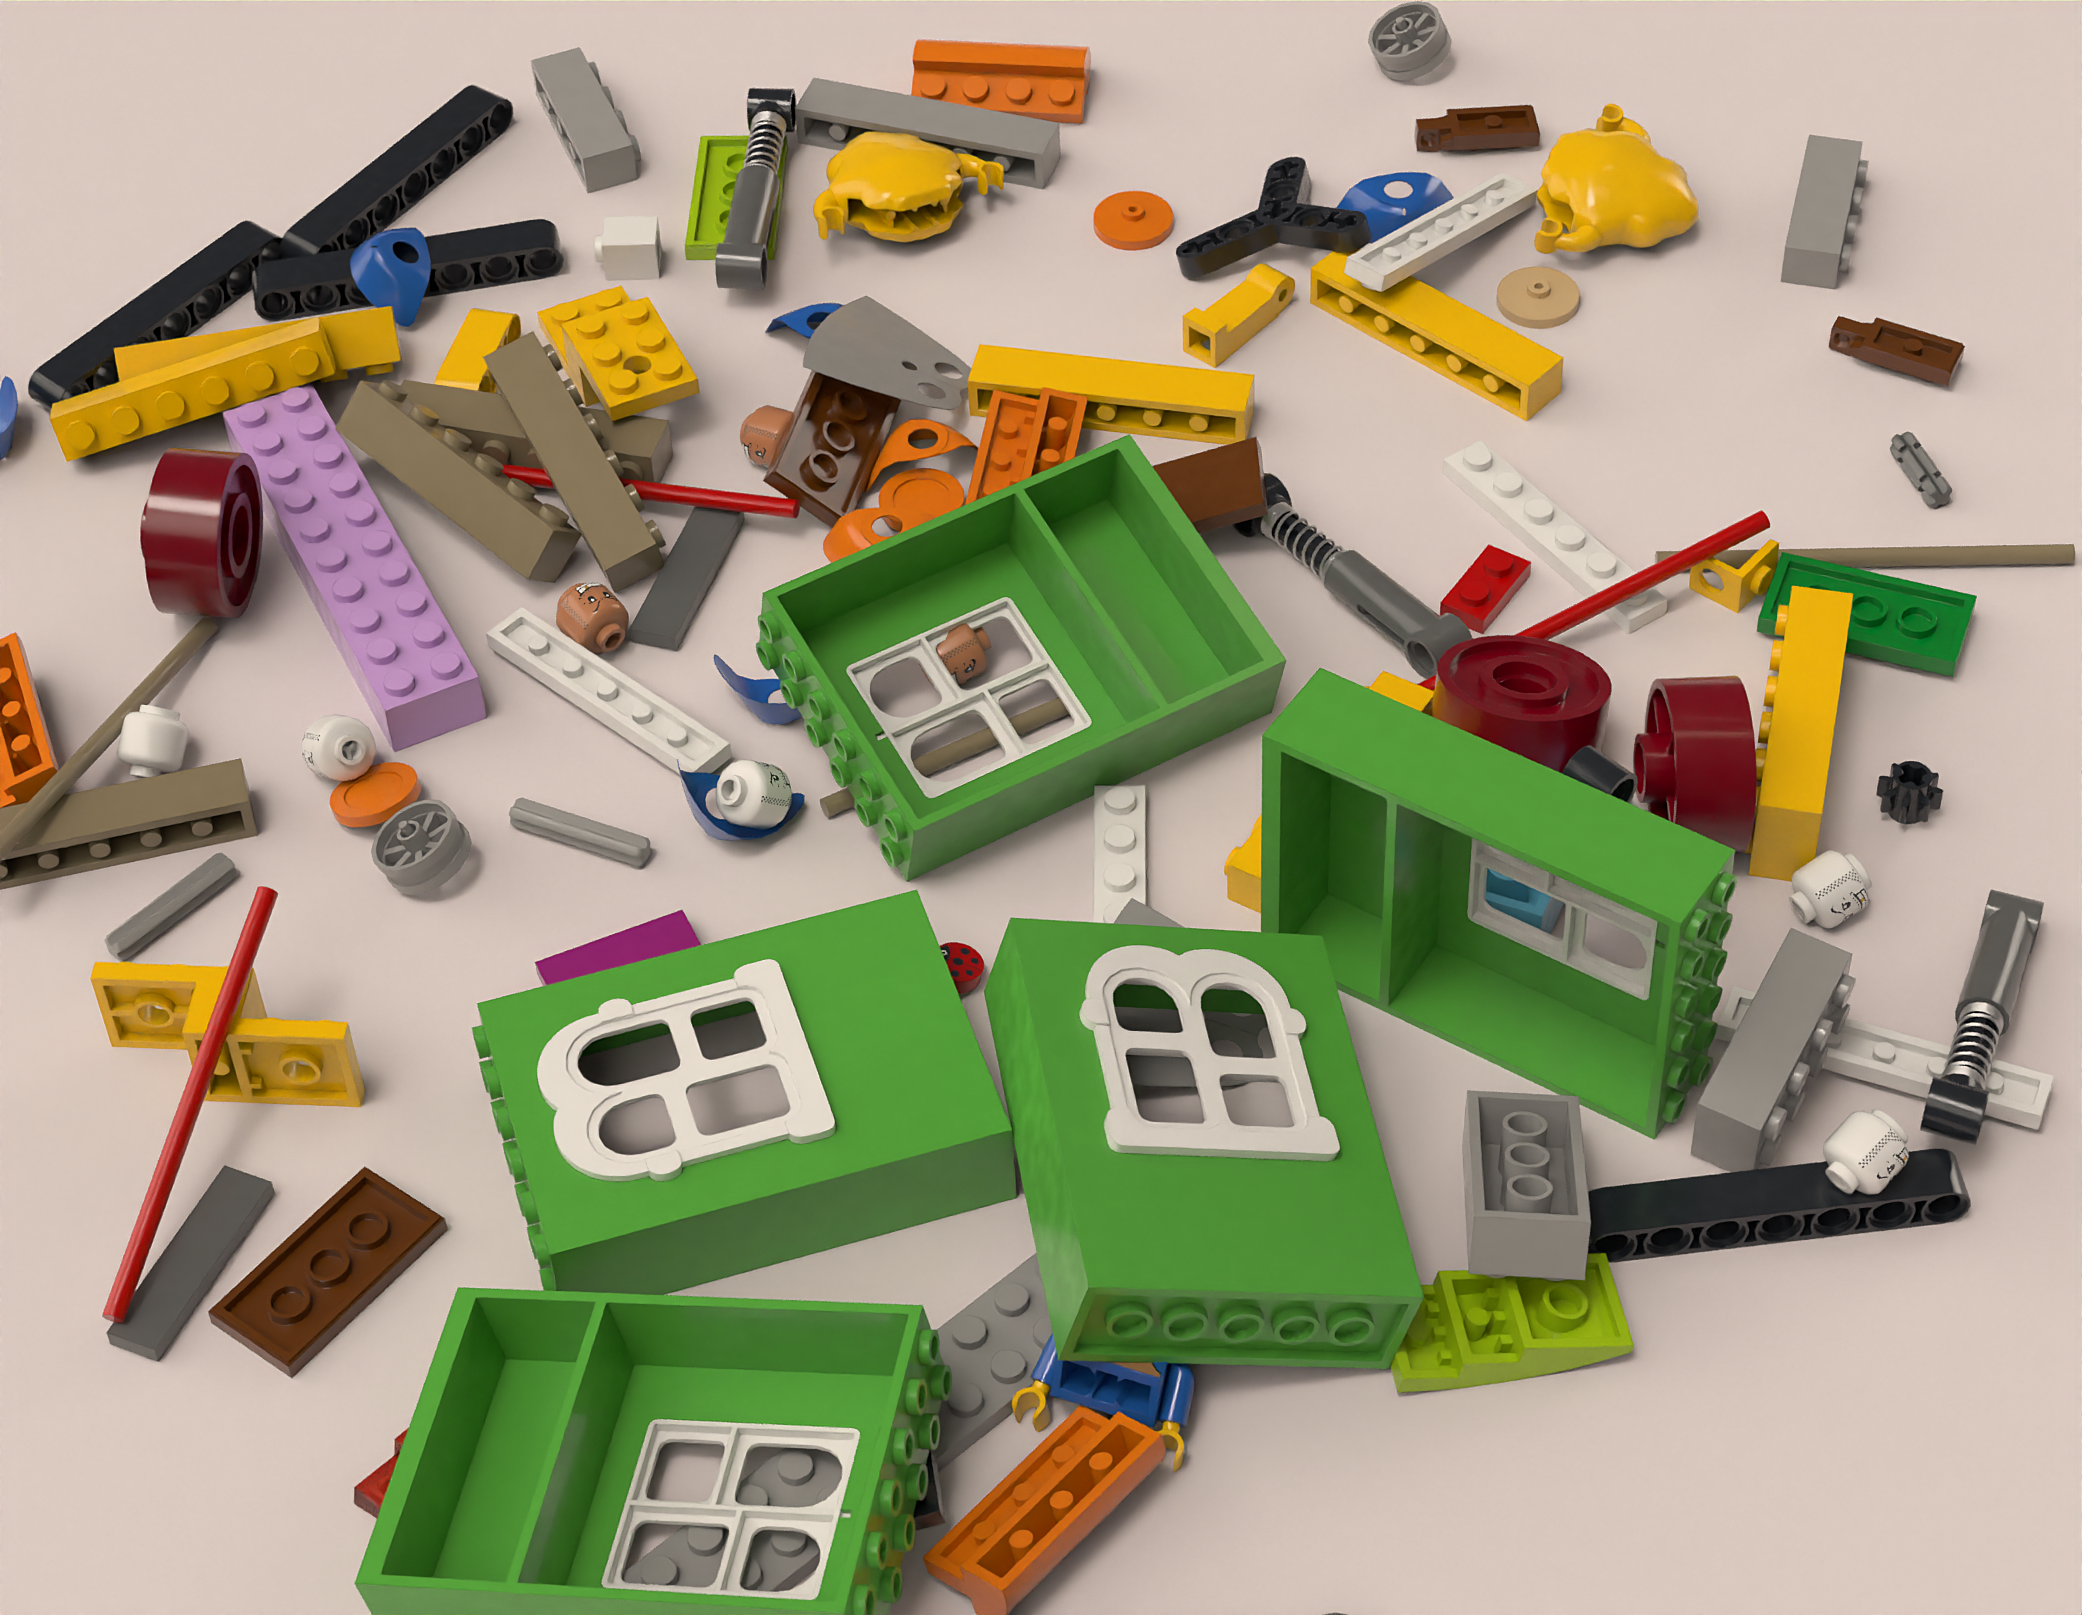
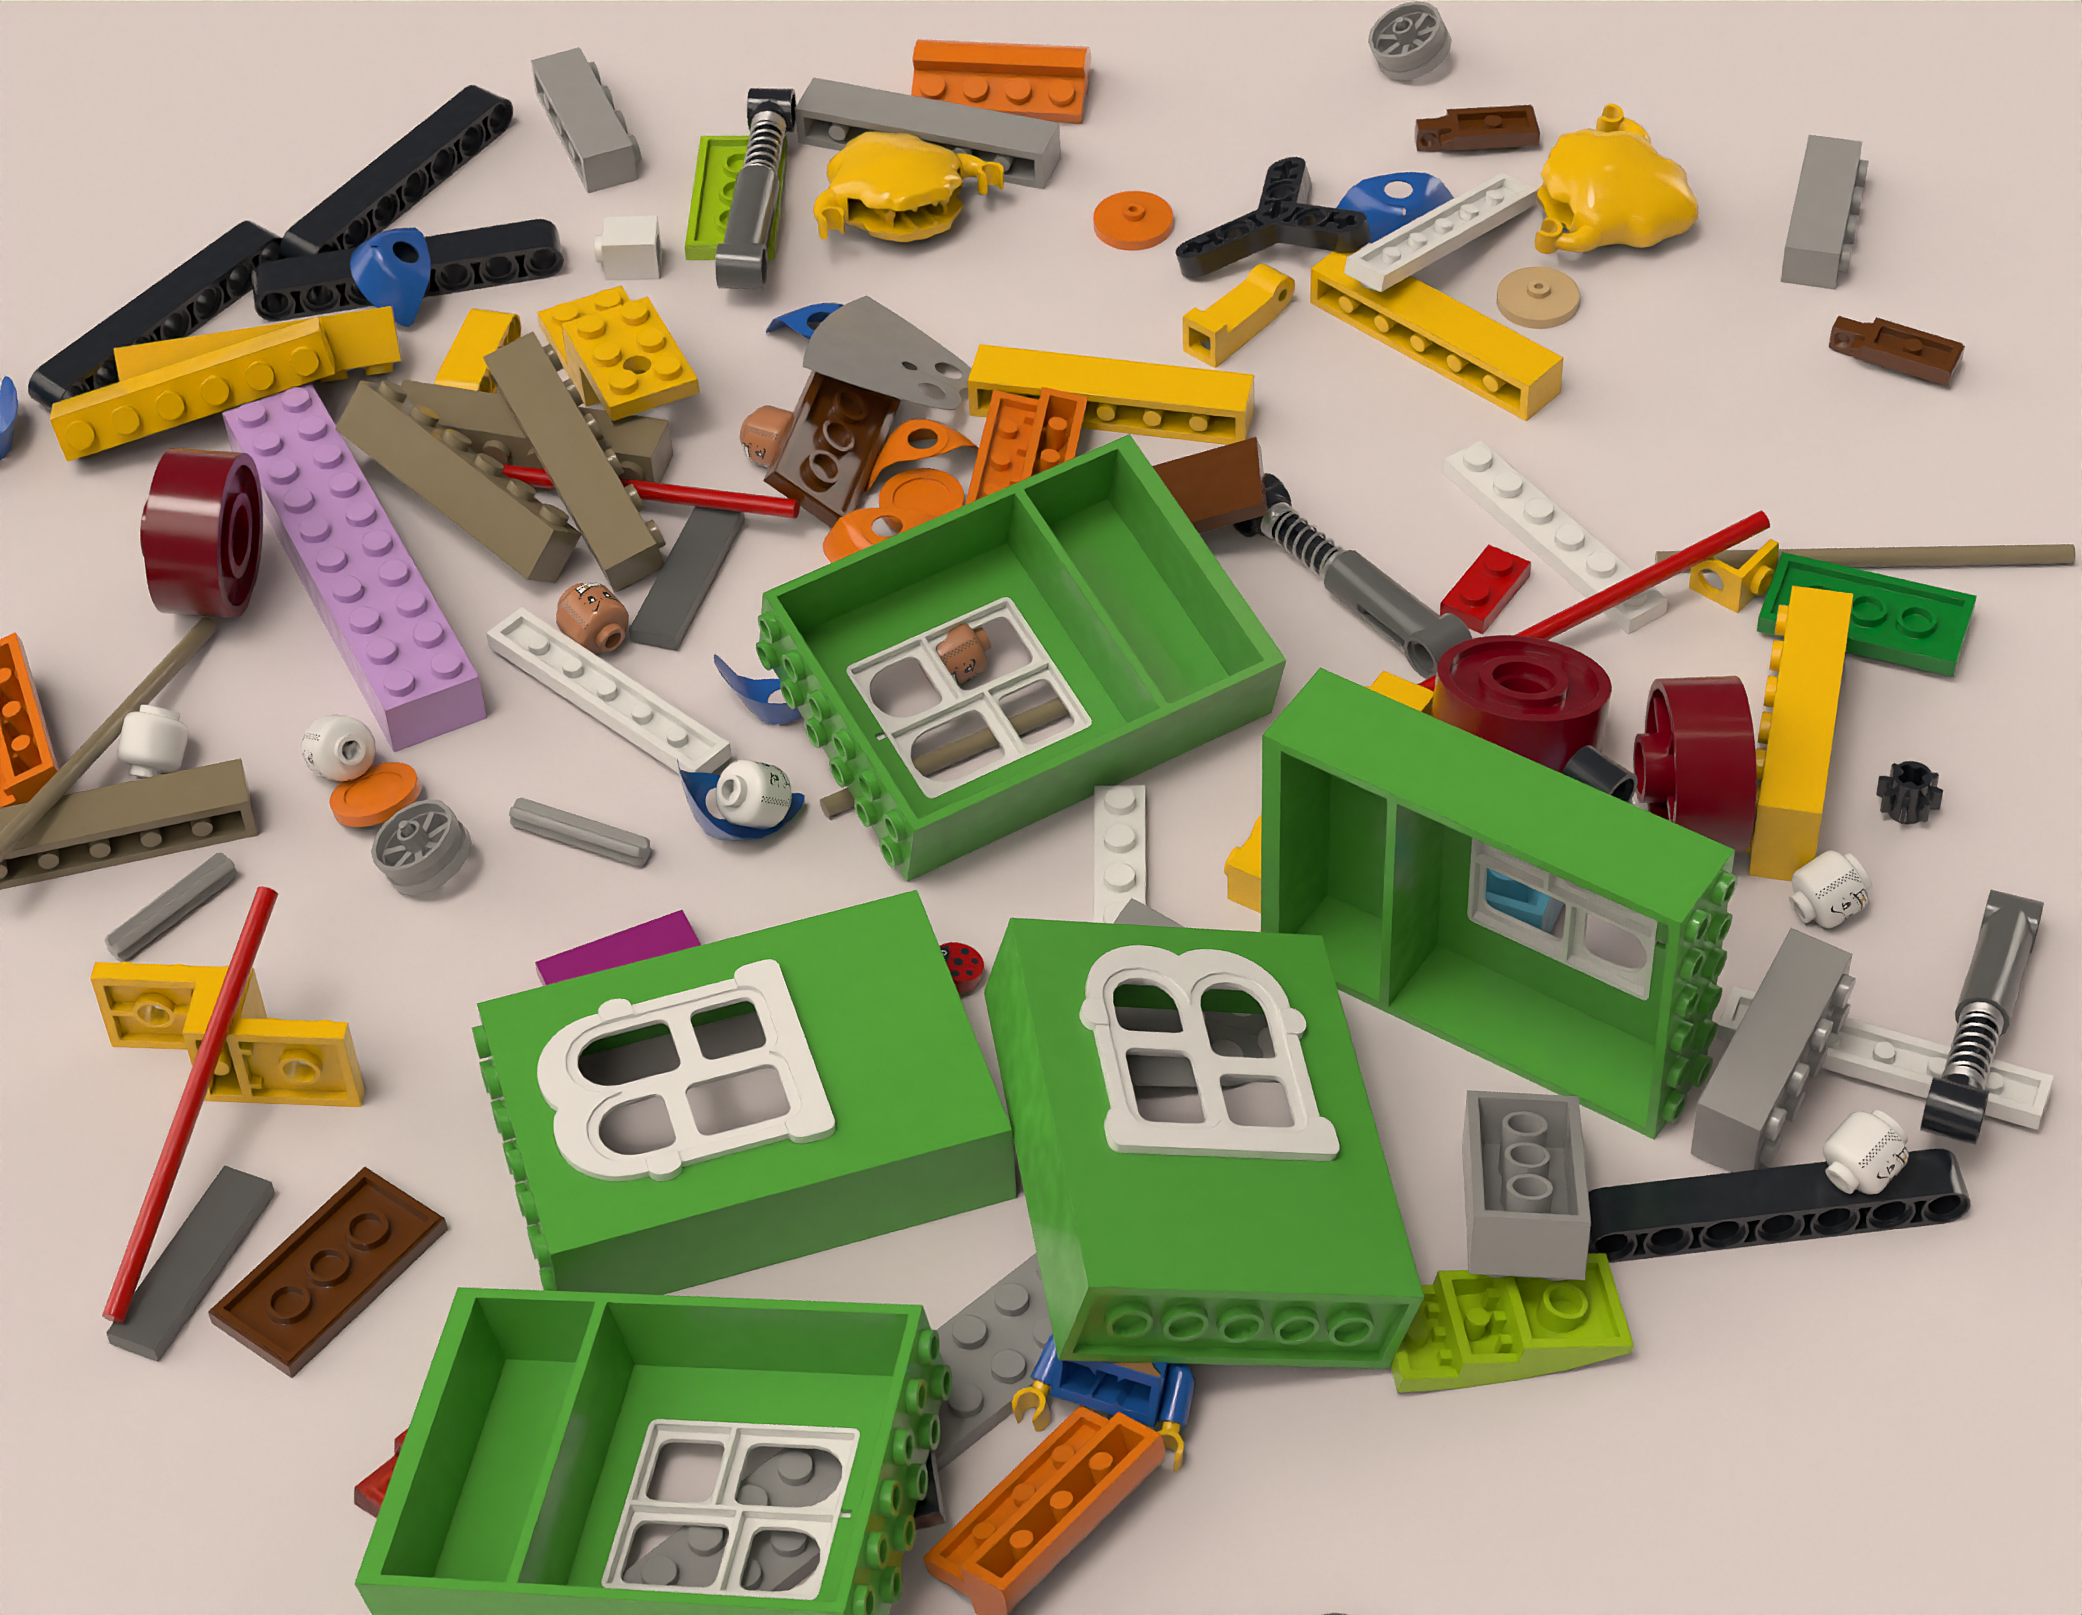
axle [1890,431,1952,508] -> none

